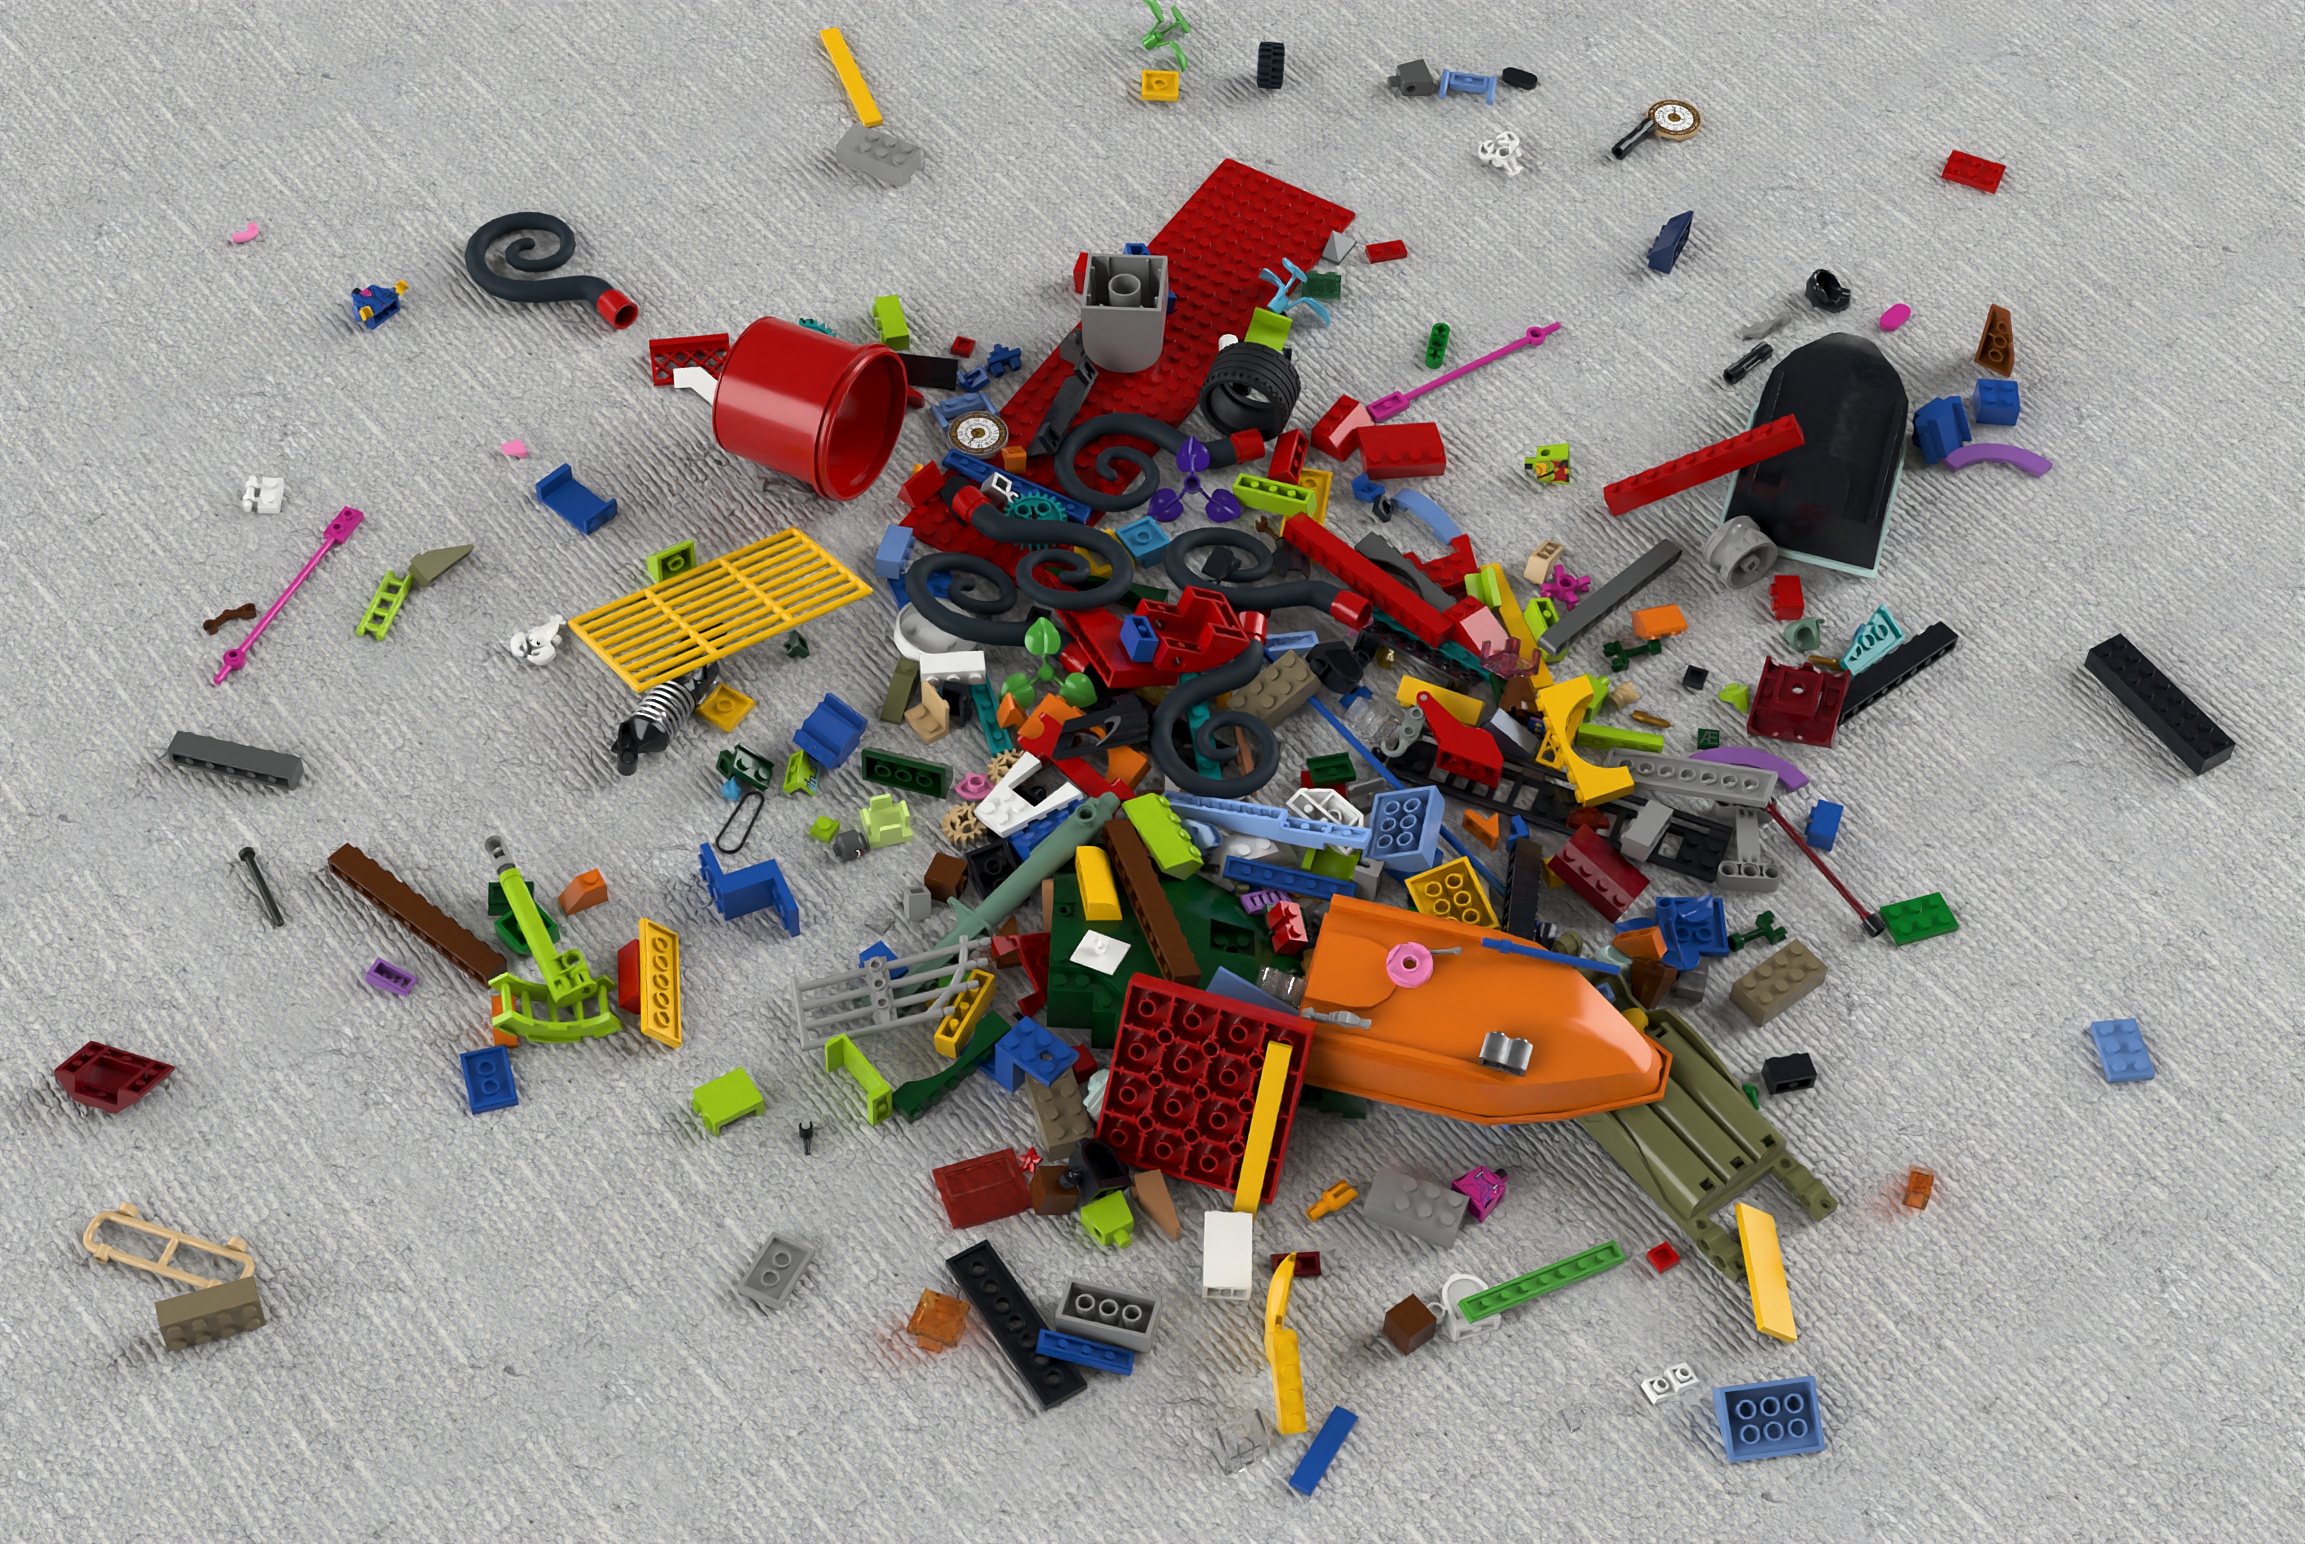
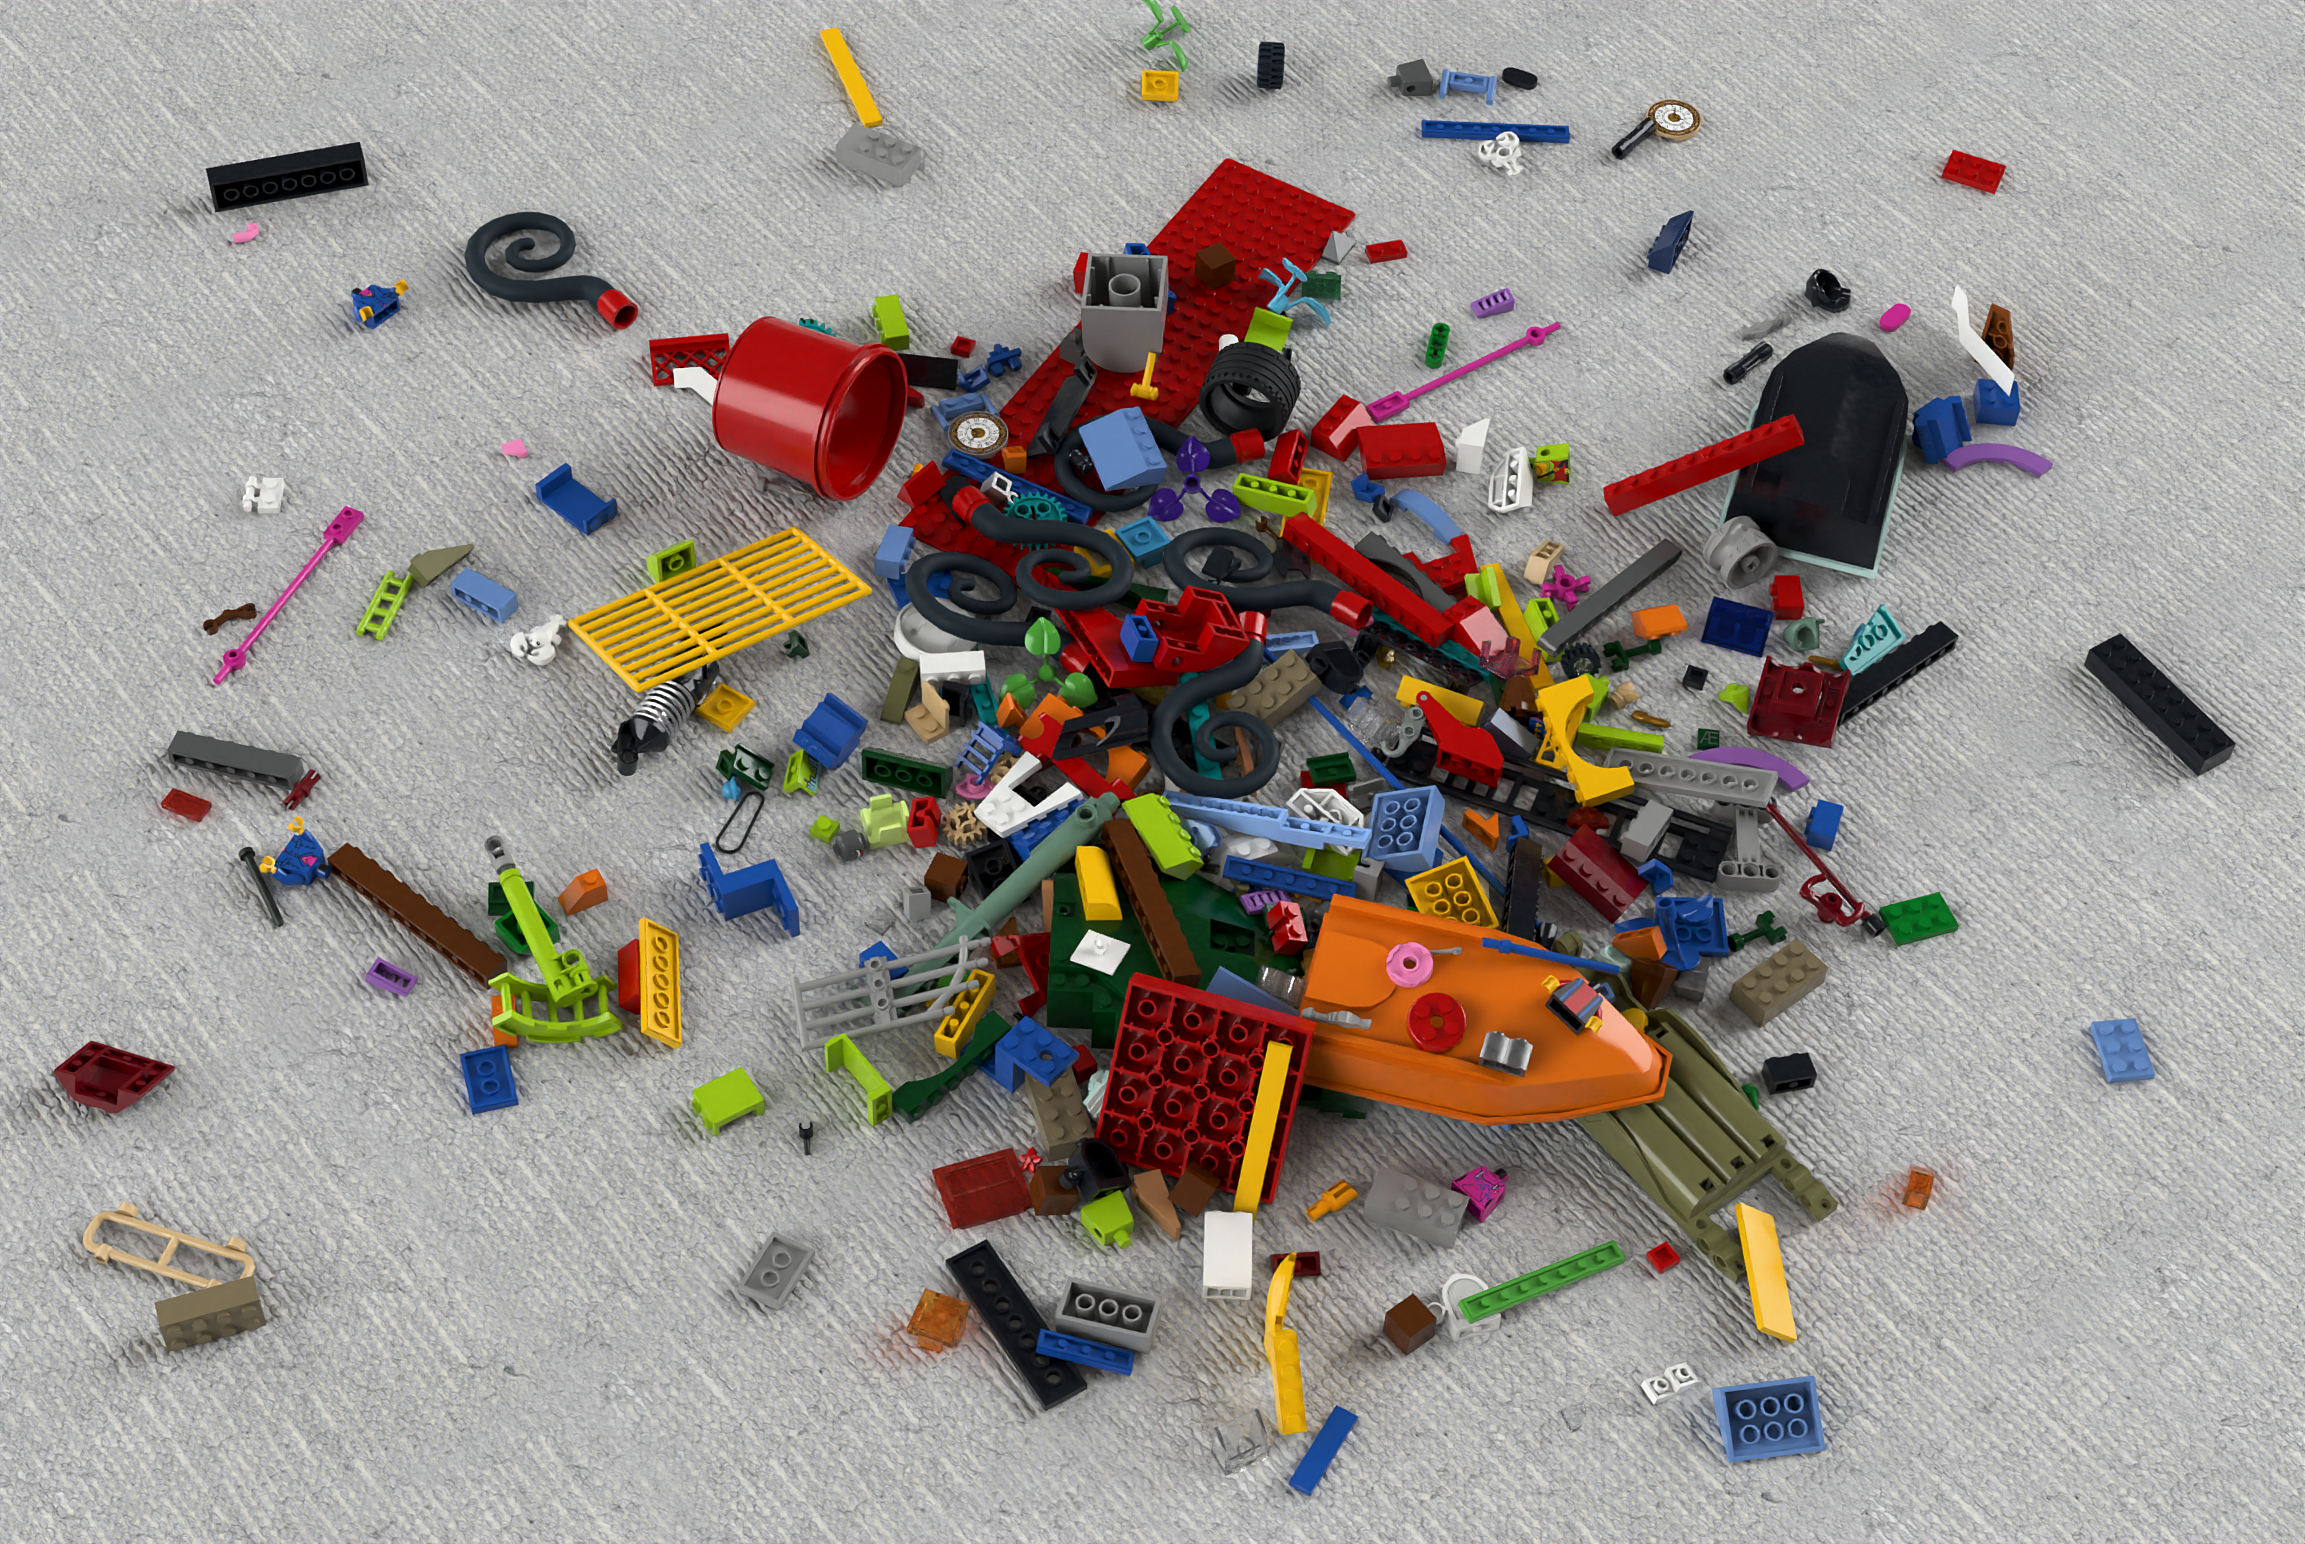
none -> clear red tile [161,788,212,822]
none -> black brick [206,142,369,213]
none -> blue torso [259,816,332,886]
none -> dark red pin [283,769,321,810]
none -> medium blue brick [451,568,518,623]
none -> red brick [906,796,942,849]
none -> blue plate [955,721,1023,786]
none -> black piece [1068,449,1094,475]
none -> medium blue slope [1078,407,1167,491]
none -> yellow piece [1130,352,1158,401]
none -> reddish brown head [1168,1160,1222,1218]
none -> reddish brown head [1194,242,1236,291]
none -> red plate [1407,993,1467,1054]
none -> blue tile [1421,120,1570,143]
none -> white slope [1453,418,1490,475]
none -> medium lavender slope [1470,288,1515,318]
none -> white wedge [1488,446,1534,513]
none -> torso [1541,975,1604,1036]
none -> black wheel [1560,643,1601,680]
none -> blue bracket [1638,858,1674,896]
none -> clear blue slope [1701,596,1775,658]
none -> dark red piece [1799,874,1865,927]
none -> white sticker [1951,285,2015,396]

